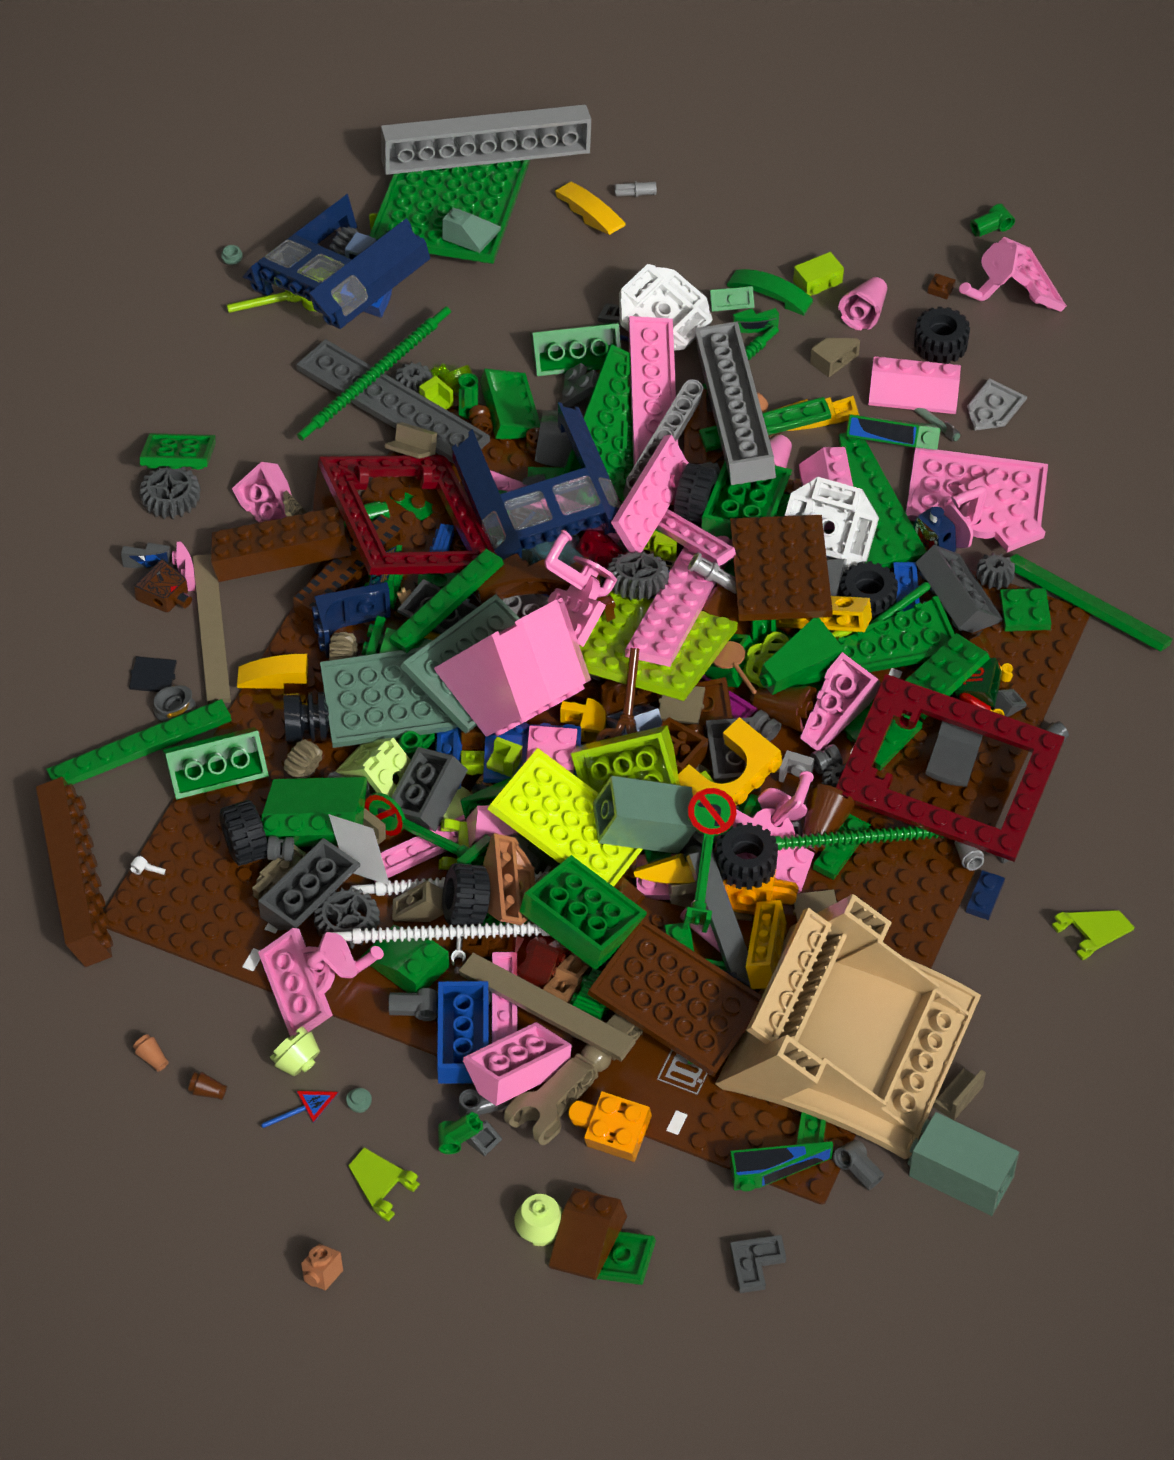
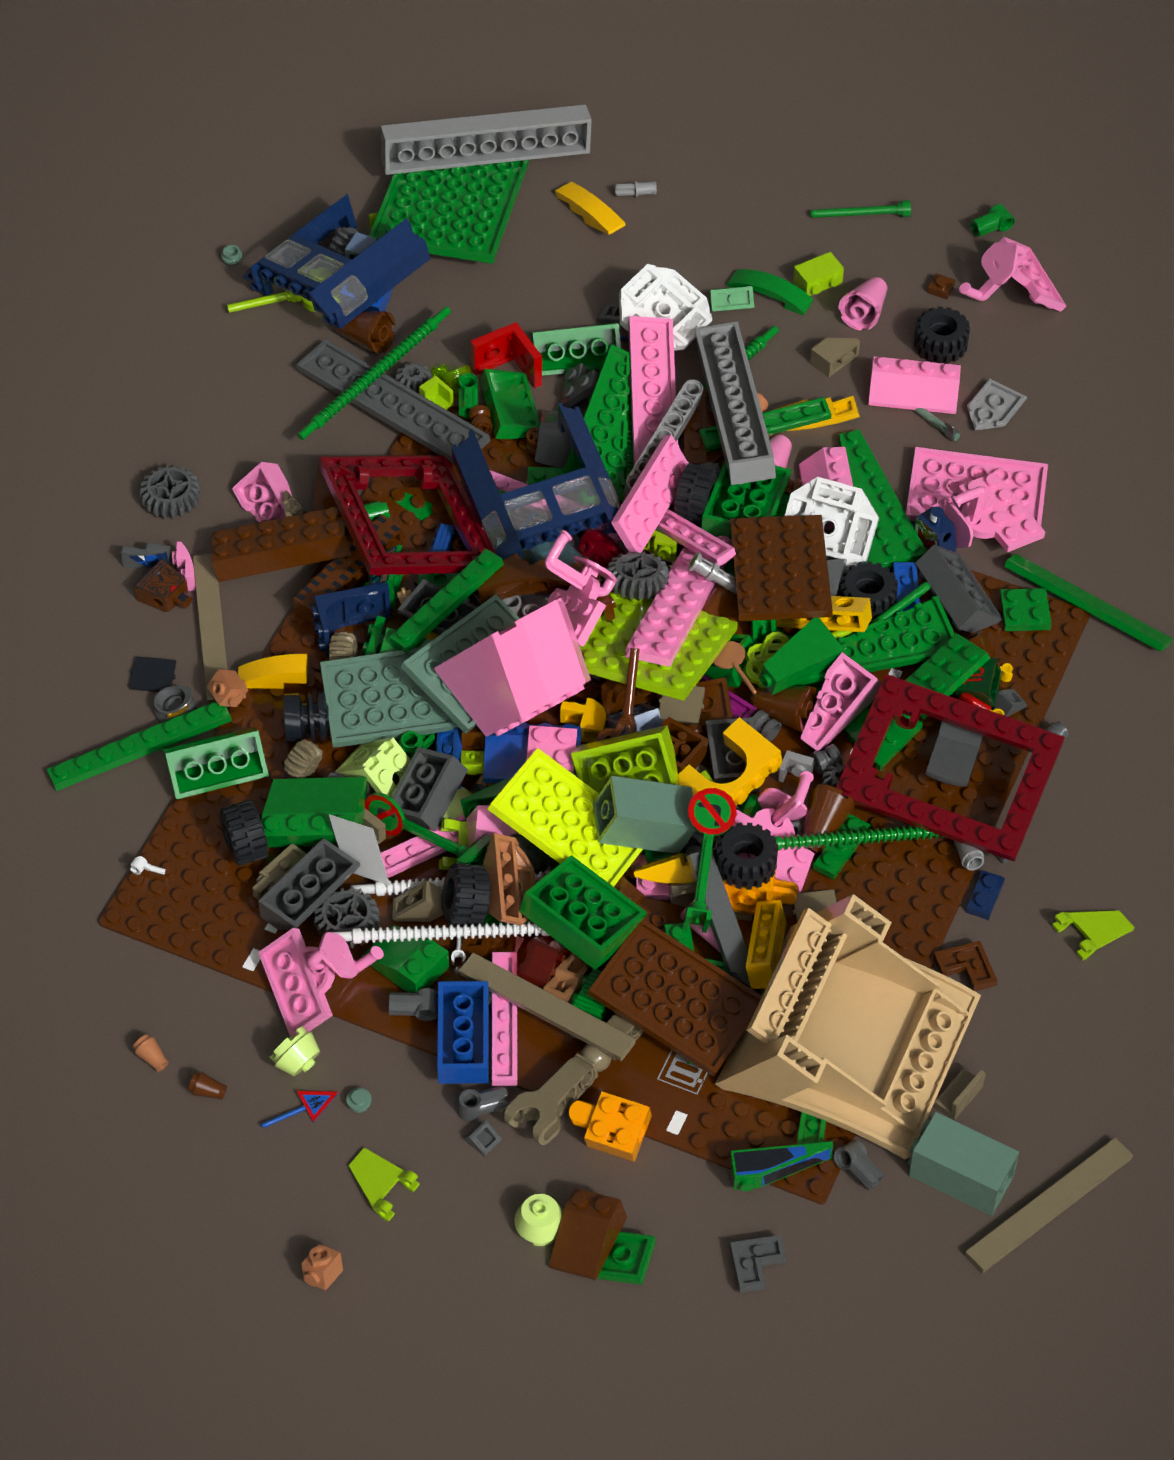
reddish brown brick [36,777,113,967] -> none
green plate [140,433,216,470] -> none
dark grey wheel [267,836,294,861] -> none
dark tan panel [385,422,437,459] -> none
green piece [438,1112,483,1154] -> none
sand green slope [443,207,501,253] -> none
bright pink slope [463,1022,572,1106] -> none
lime panel [486,737,522,778] -> none
dark grey slope [523,473,546,486] -> none
green slope [732,308,779,333] -> none
slope [846,414,941,450] -> none
dark grey gear [976,552,1015,591] -> none
none -> nougat brick [207,669,248,707]
none -> reddish brown cone [335,311,396,354]
none -> red bracket [470,322,542,388]
none -> green piece [810,200,911,218]
none -> reddish brown plate [933,941,997,991]
none -> dark tan tile [965,1137,1133,1274]

